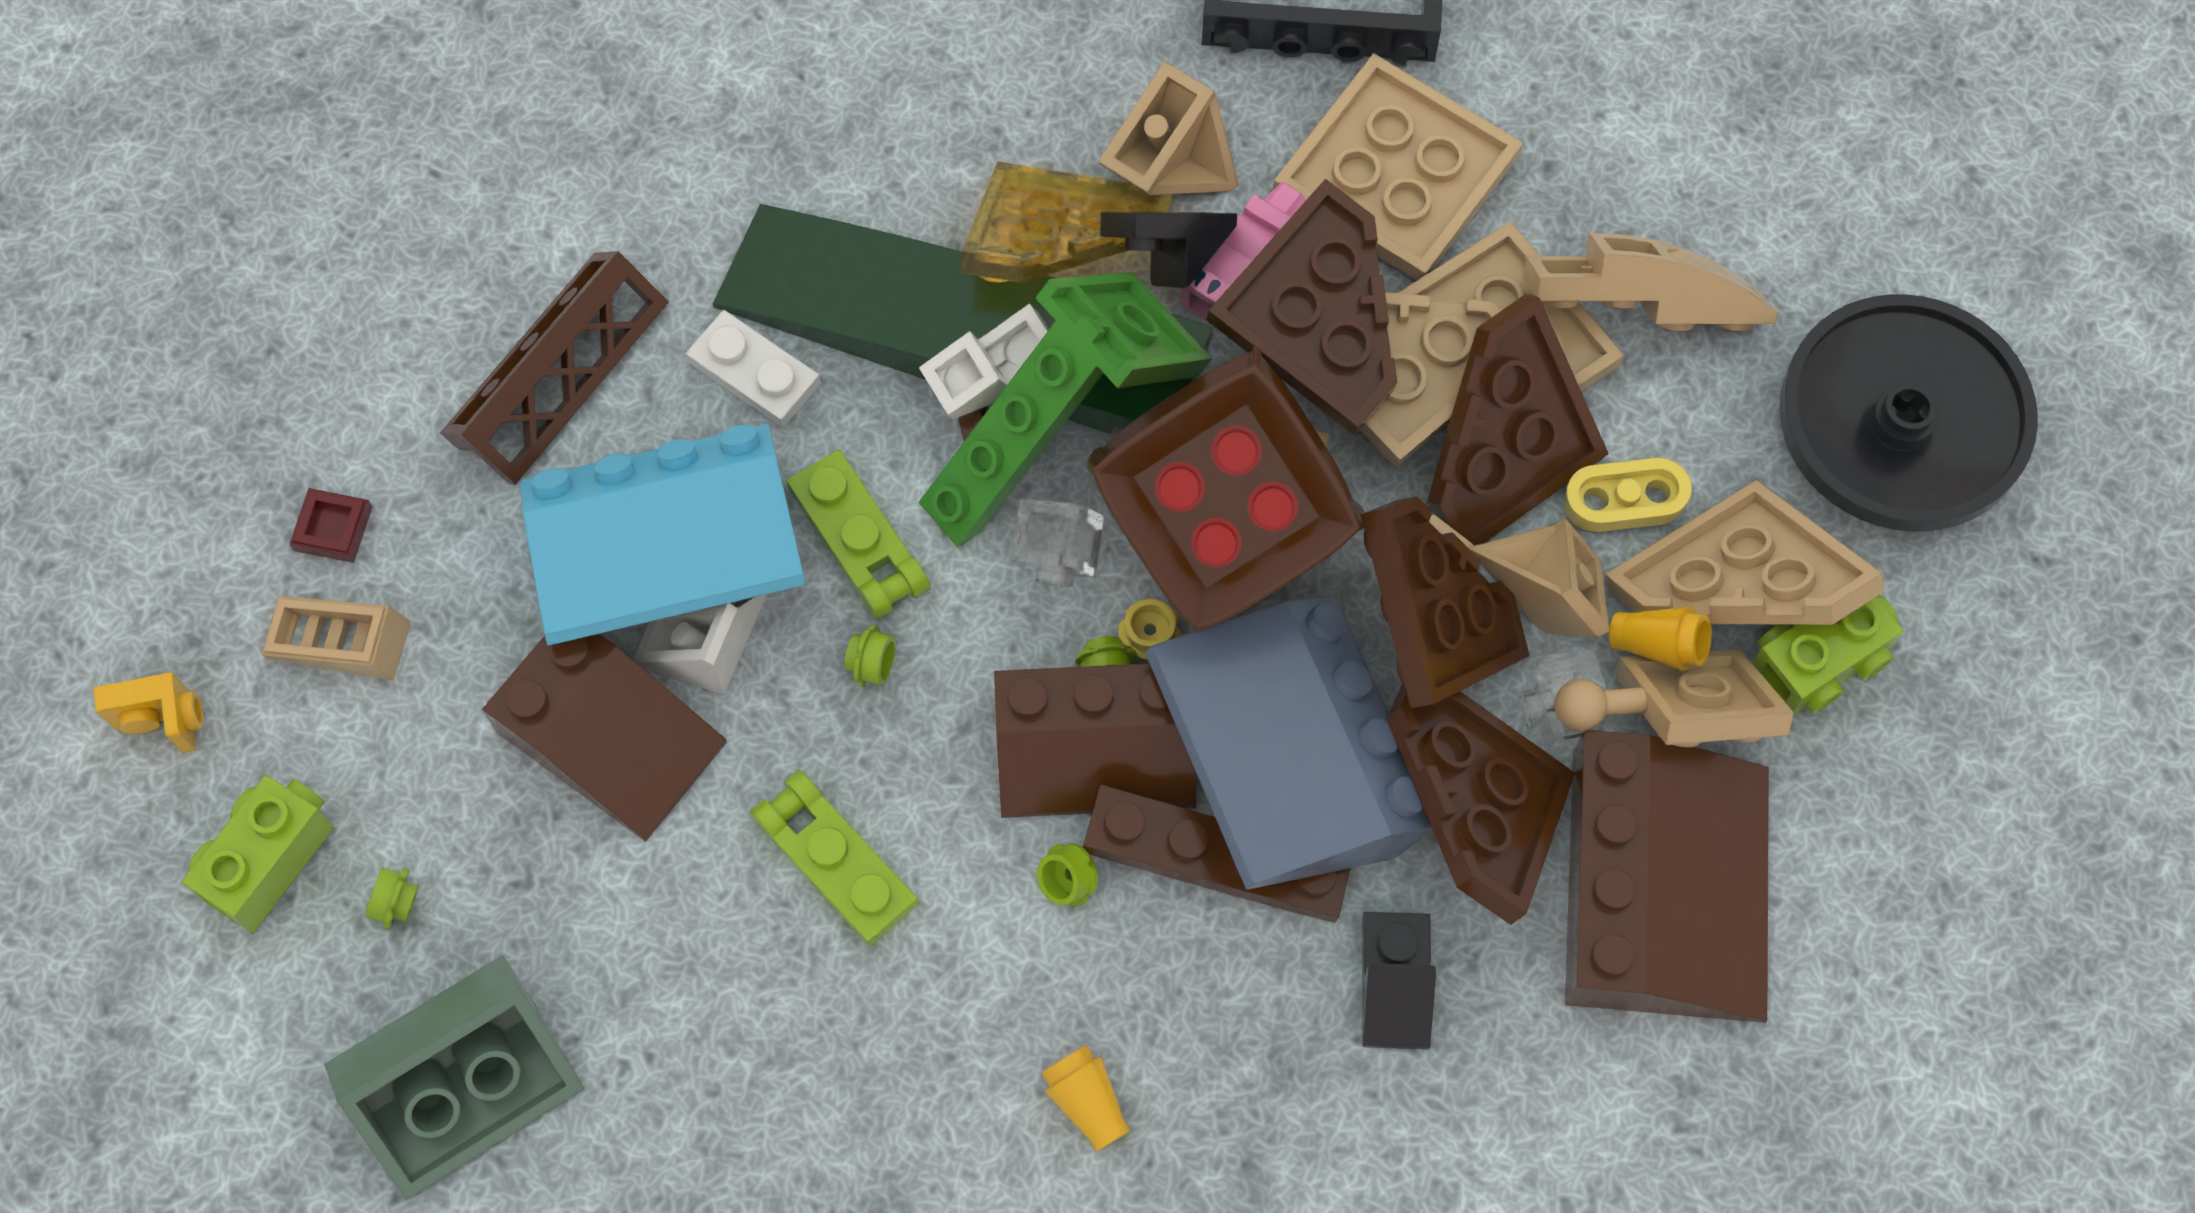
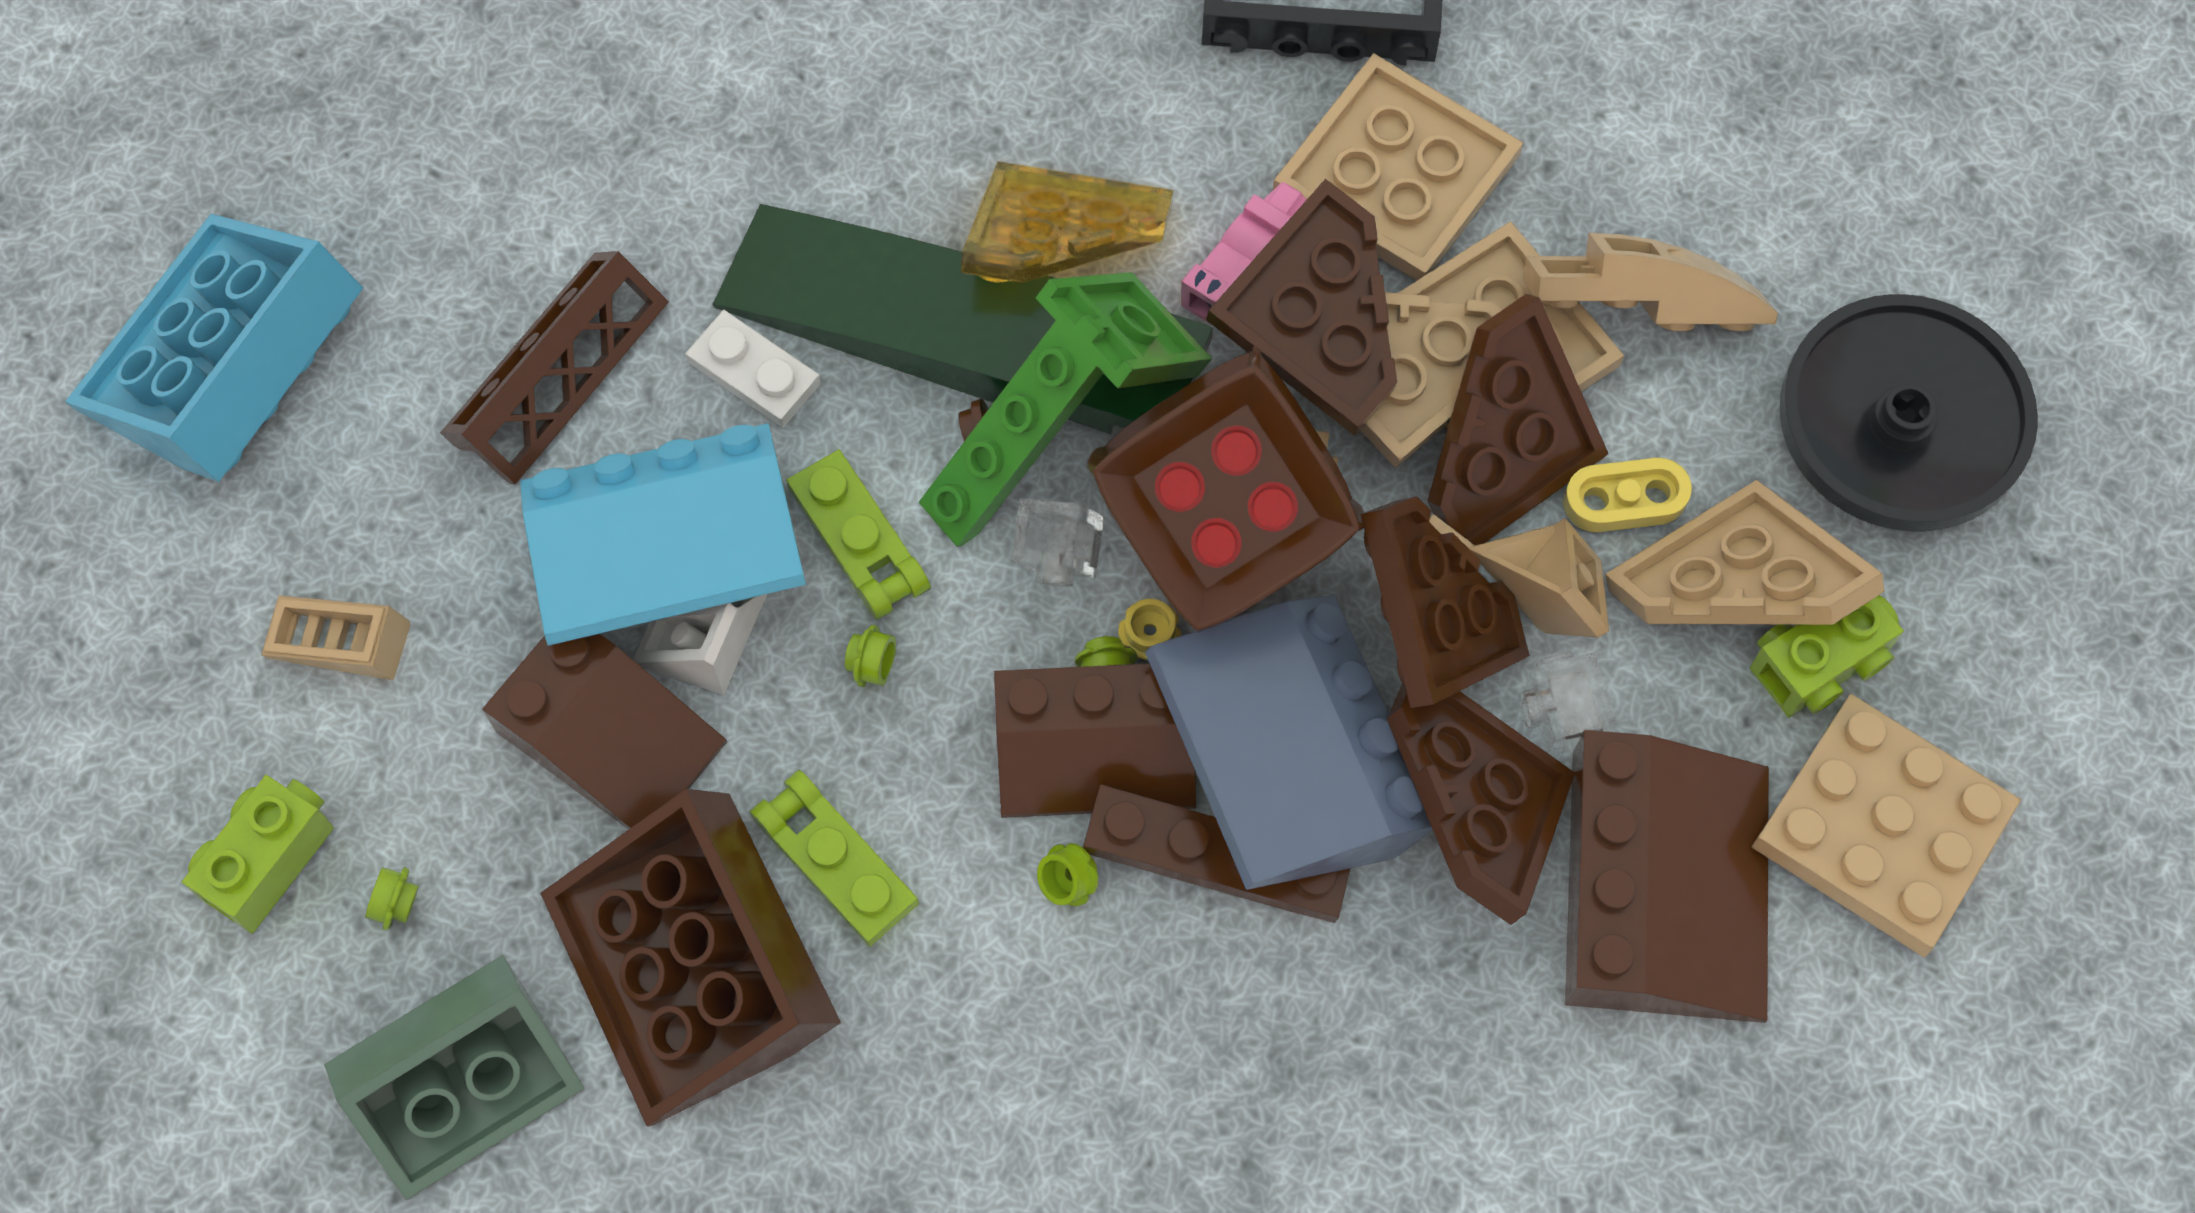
yellow bracket [93,672,204,753] -> none
dark red tile [289,488,373,563] -> none
white slope [919,303,1049,419] -> none
yellow cone [1041,1045,1131,1152] -> none
tan slope [1098,61,1239,195] -> none
black slope [1100,212,1237,288] -> none
black slope [1362,912,1436,1049] -> none
tan plate [1554,648,1794,747] -> none
yellow cone [1609,606,1712,671] -> none
none -> medium azure slope [65,214,363,482]
none -> reddish brown slope [540,789,841,1126]
none -> tan plate [1751,693,2022,958]

